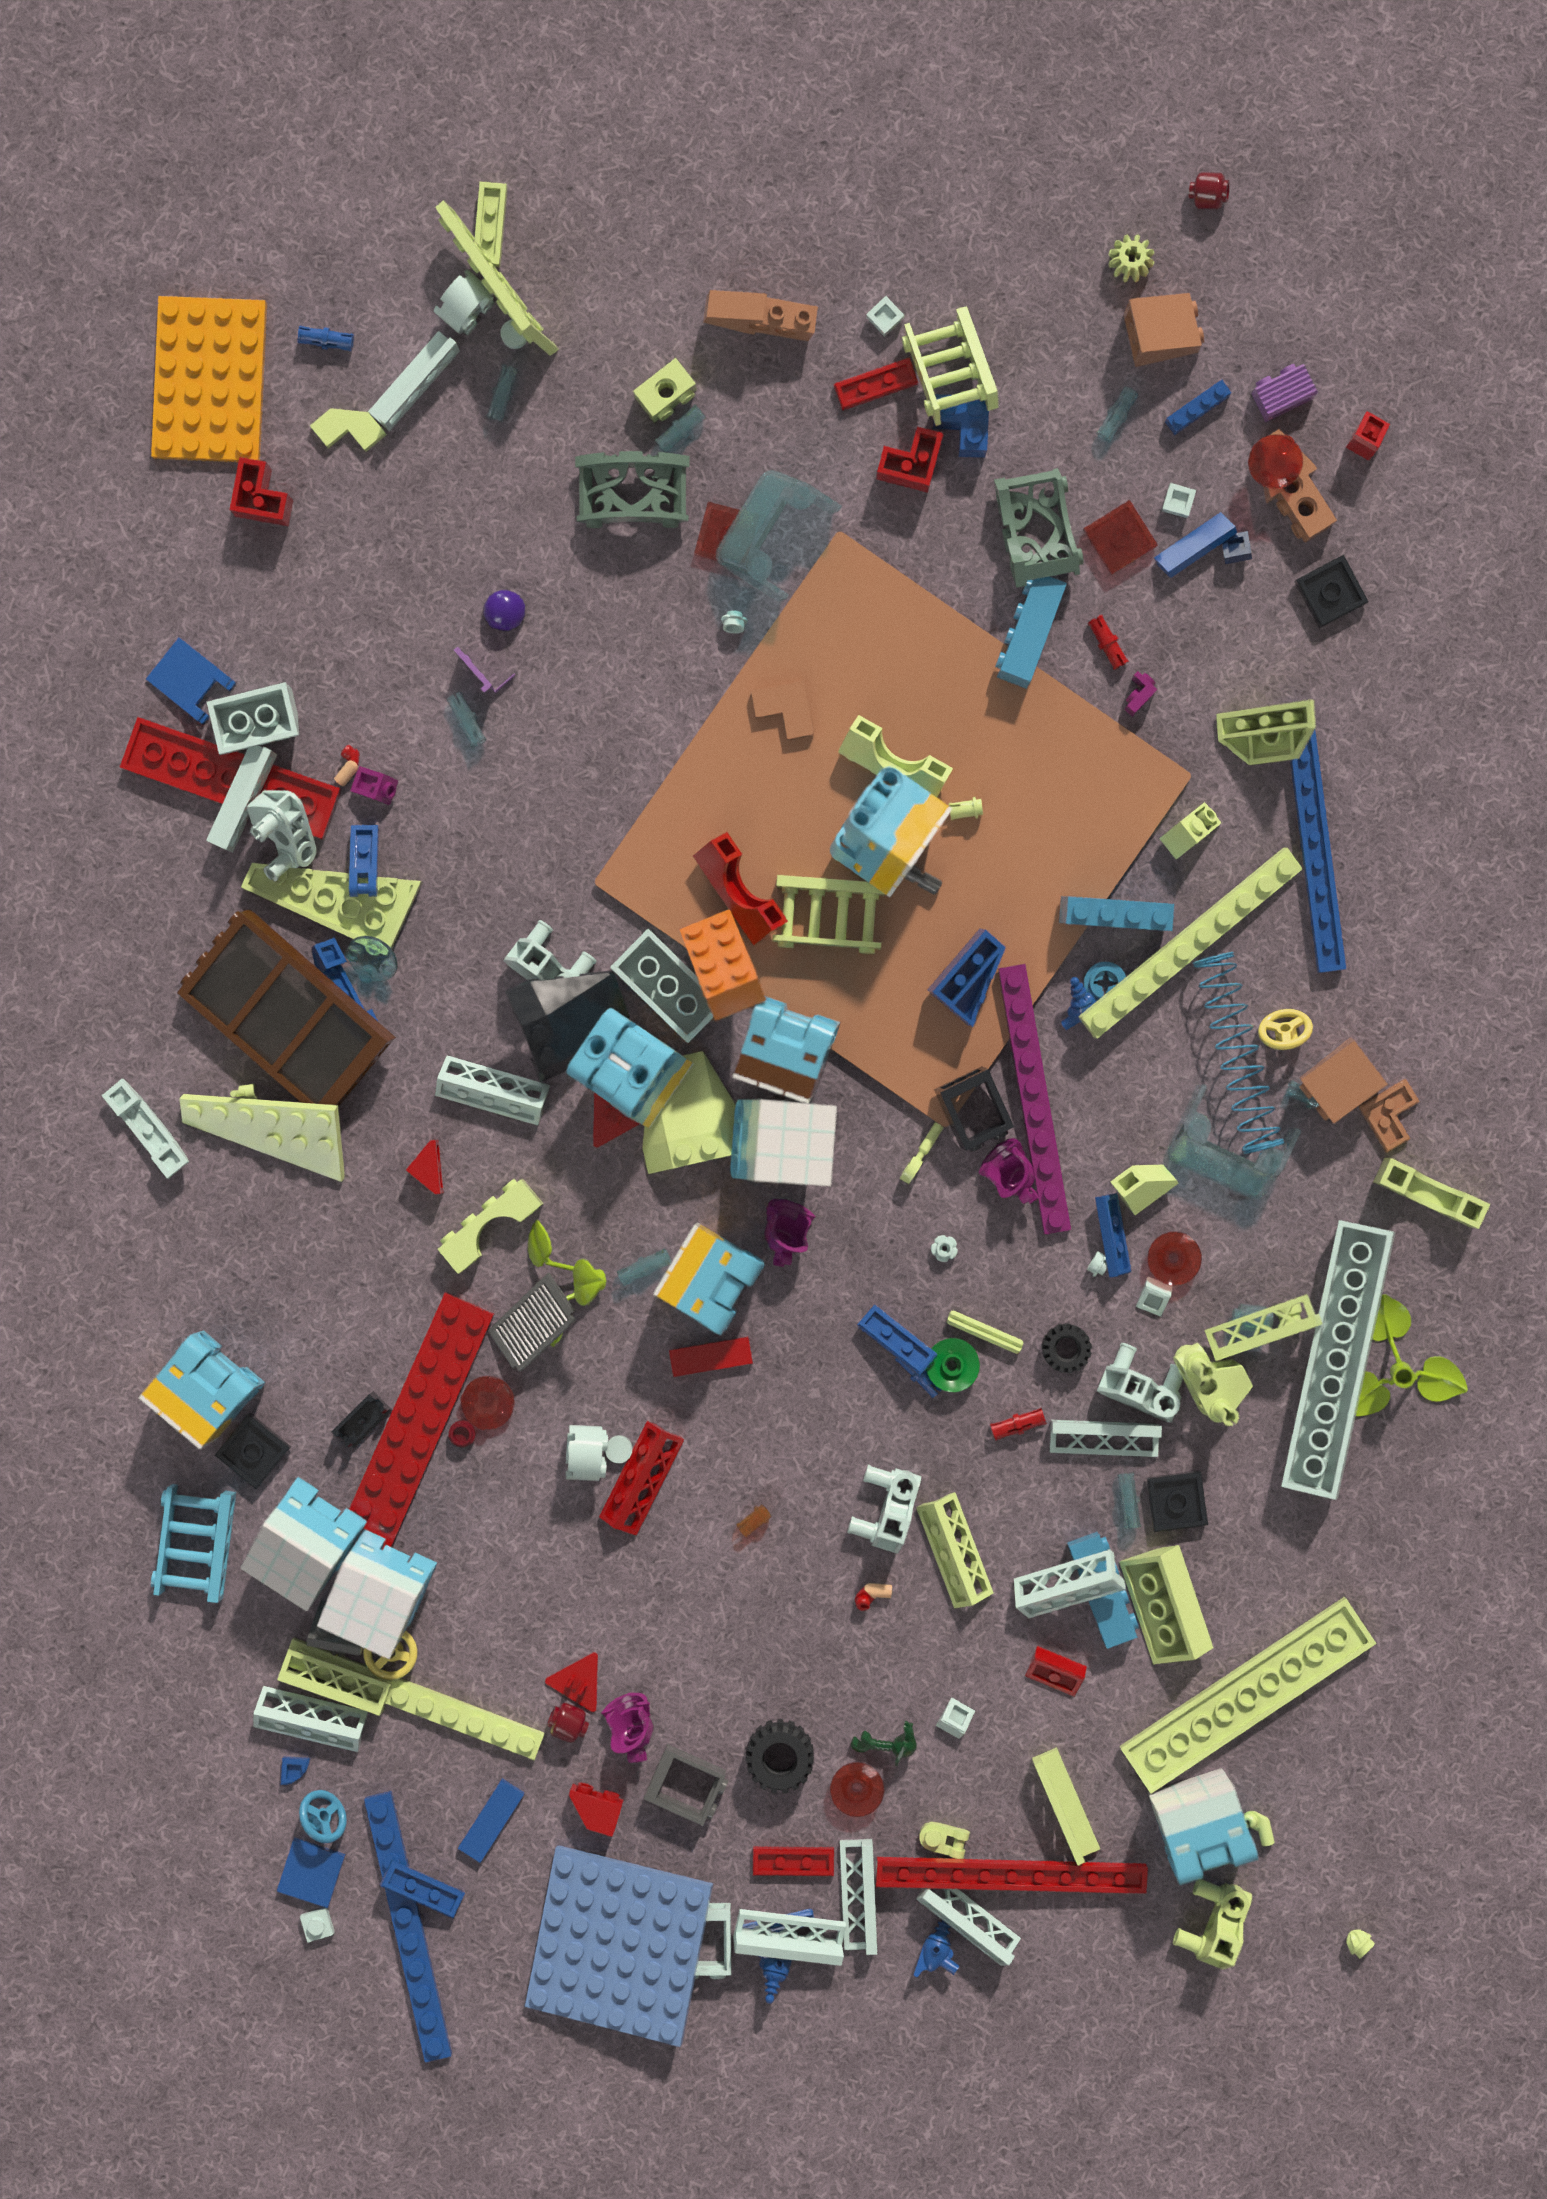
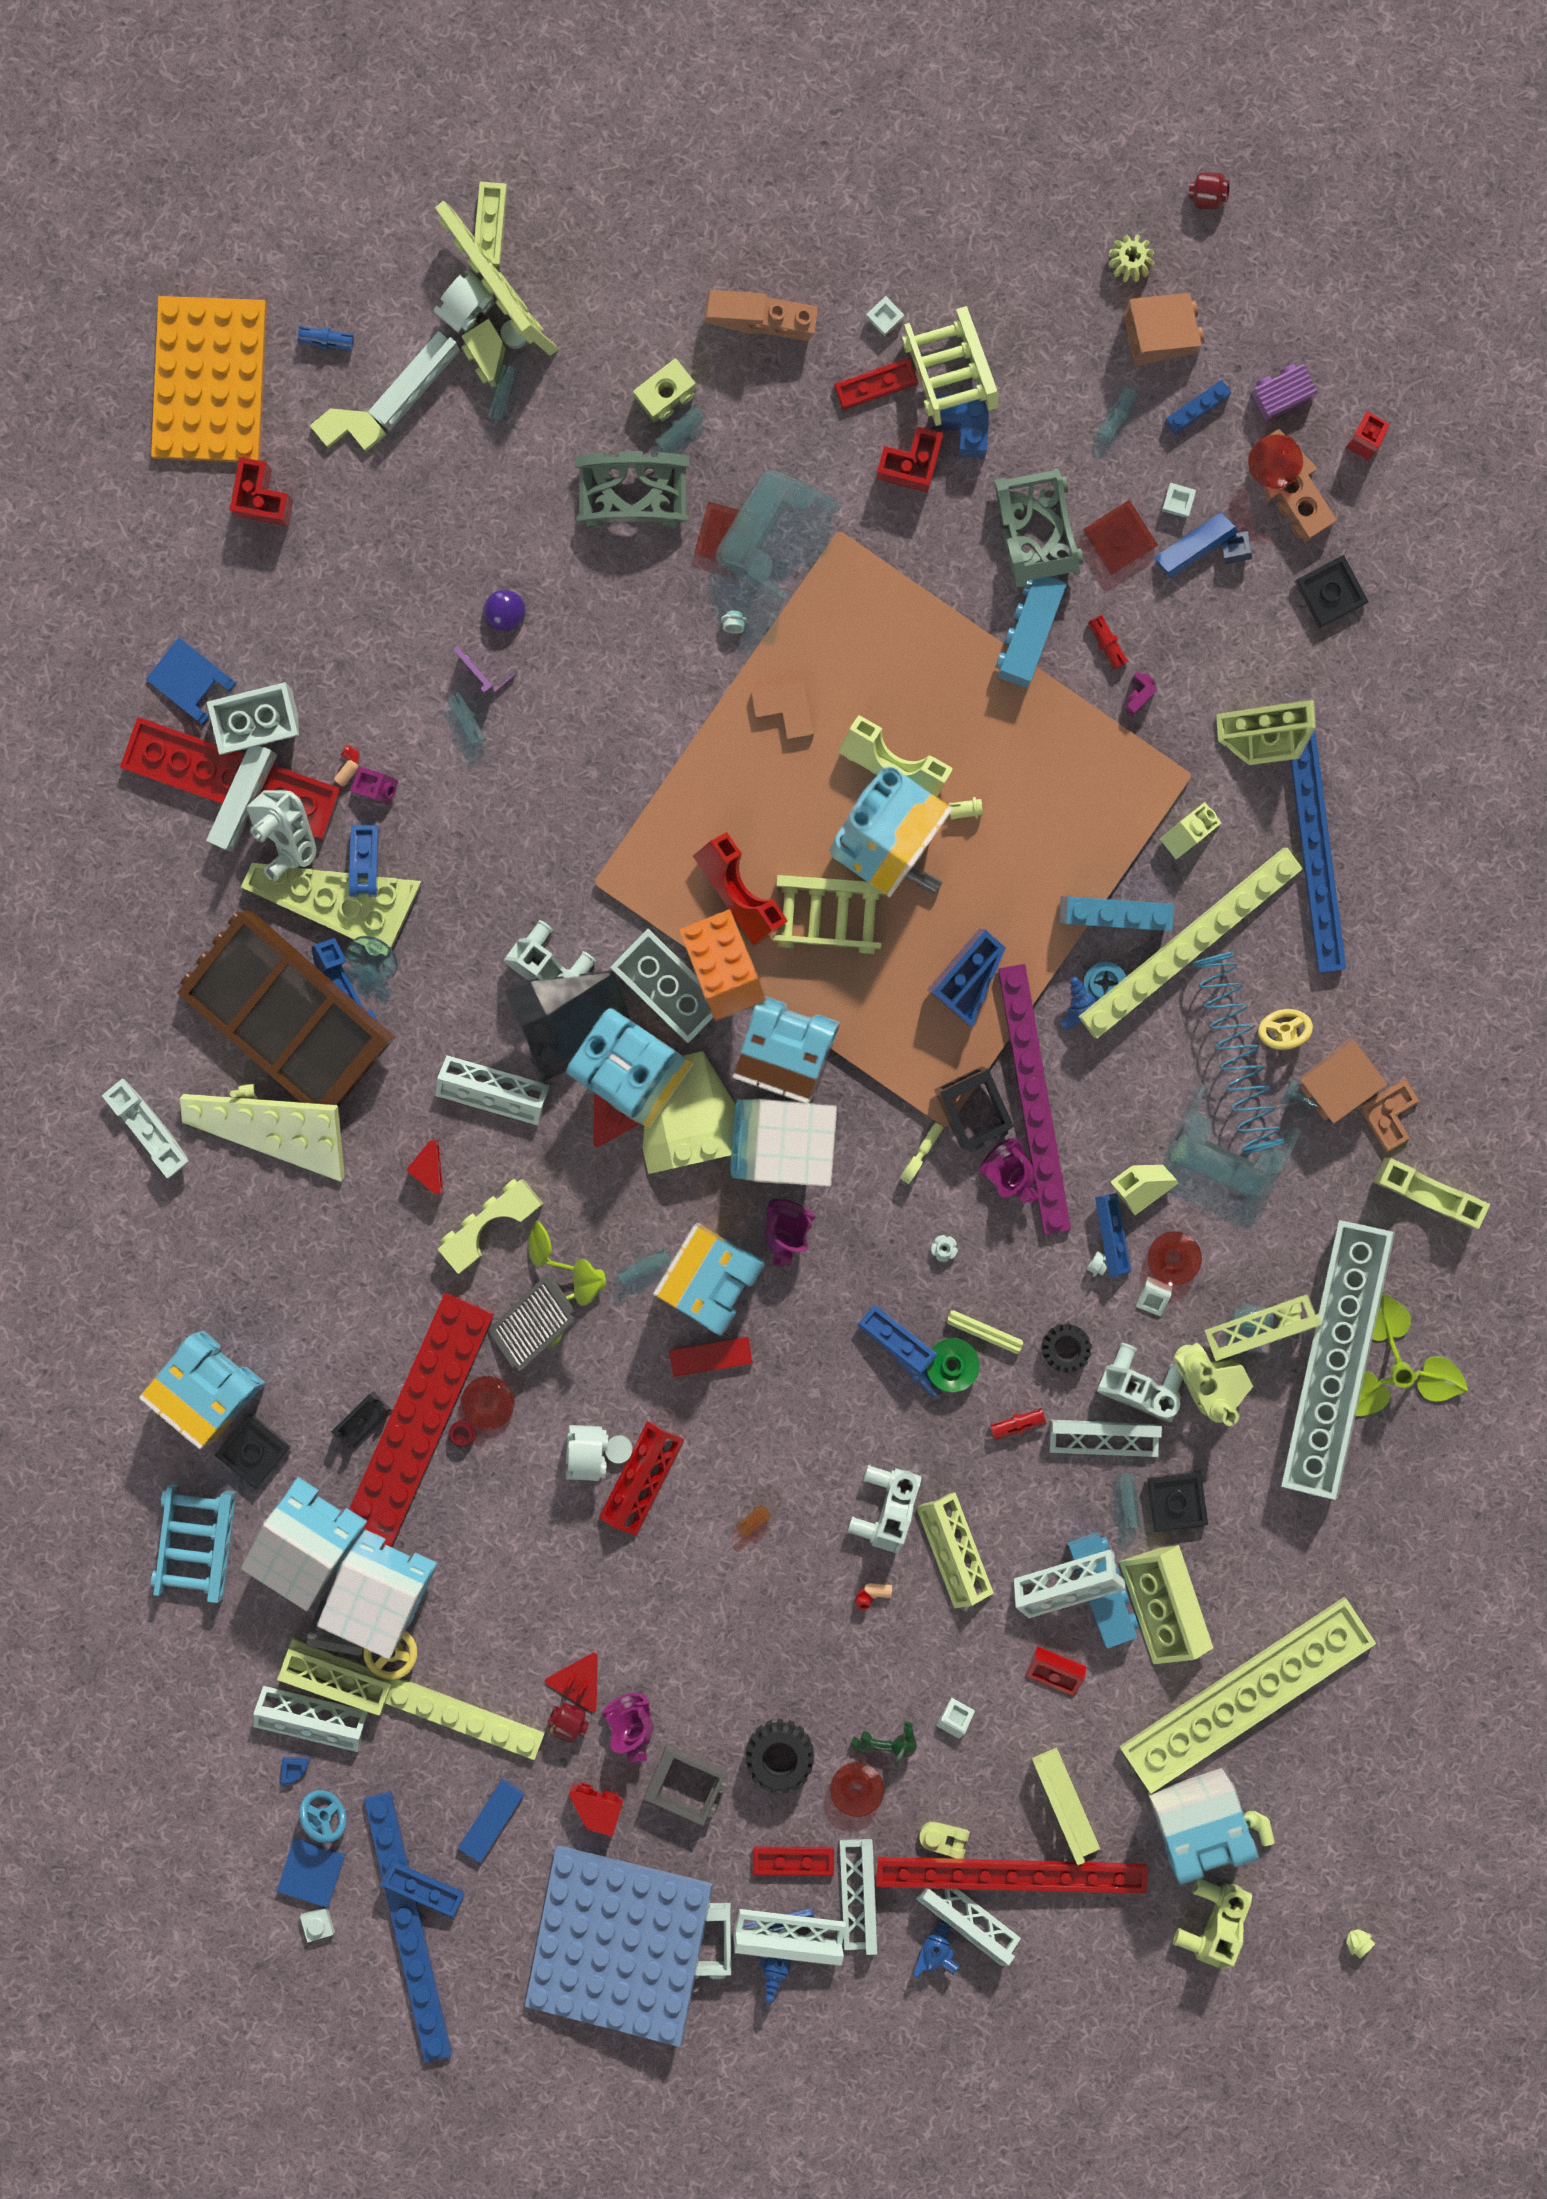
none -> yellowish green slope [461,319,505,388]

